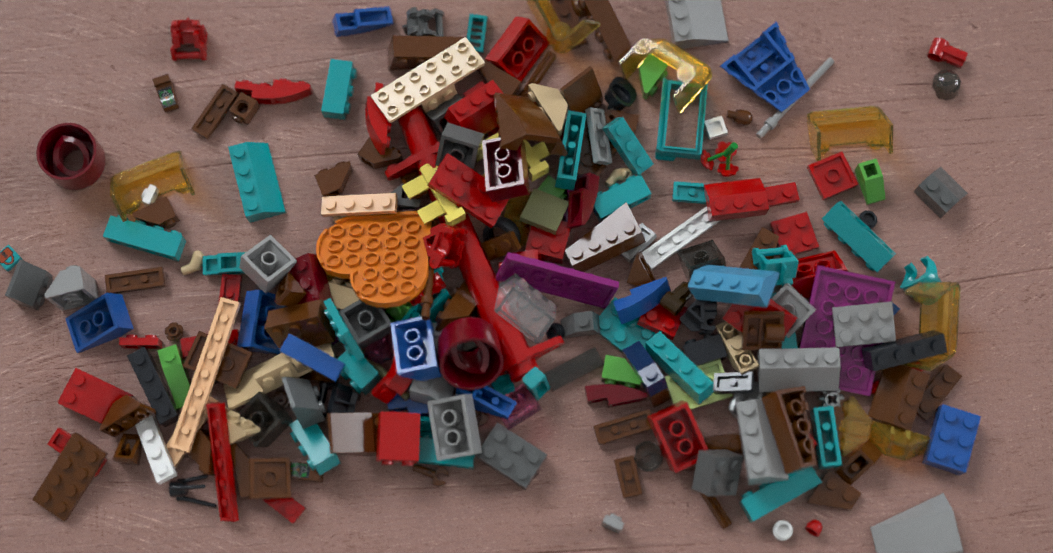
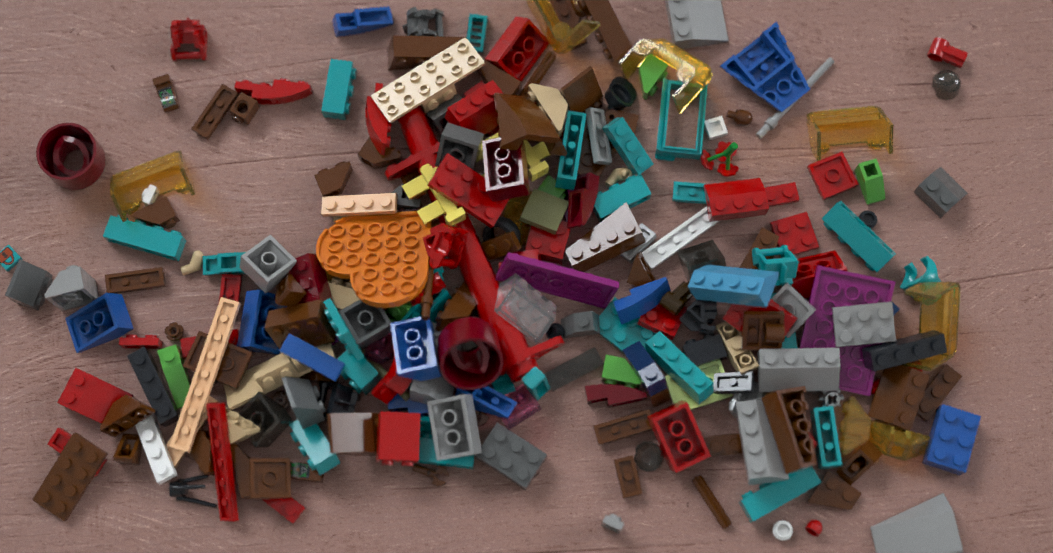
teal slope [228,142,286,223] -> none
dark grey brick [692,449,744,496] -> none

